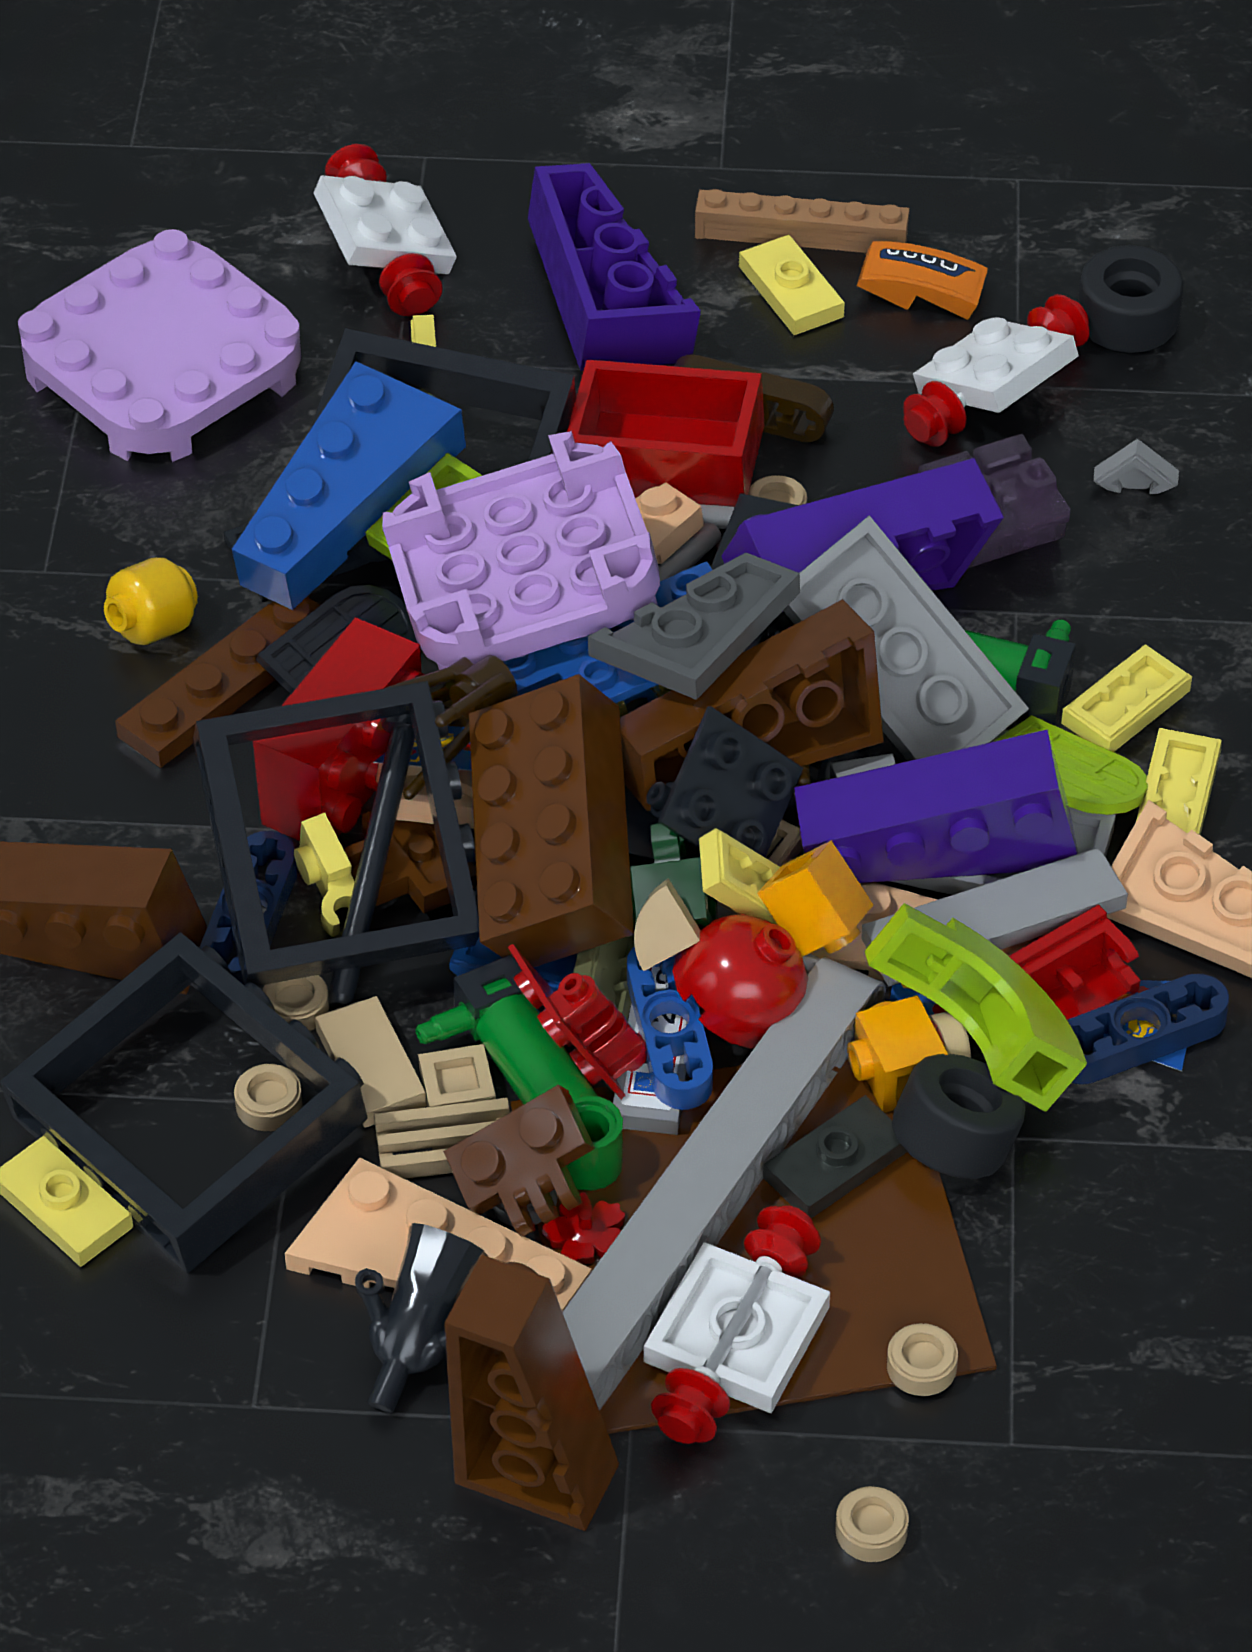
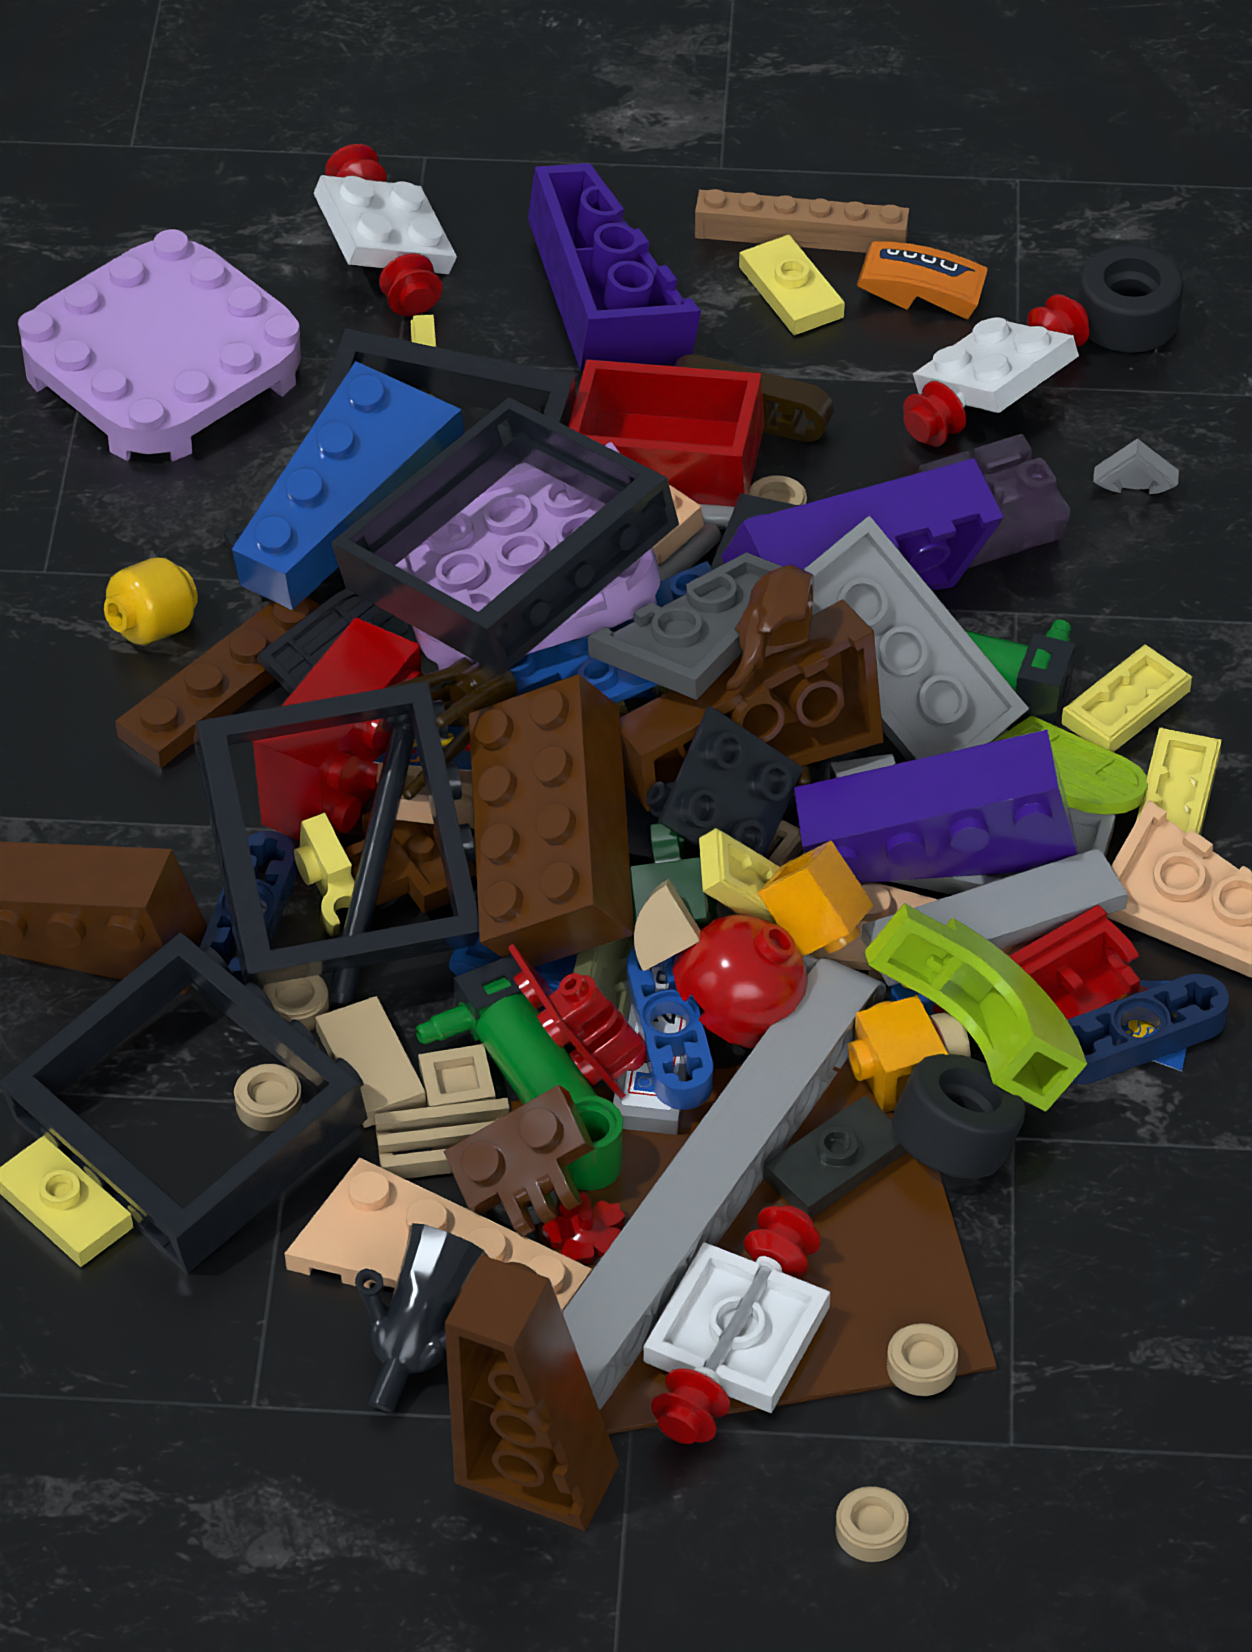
none -> black window [331,397,679,676]
none -> reddish brown piece [726,564,815,691]

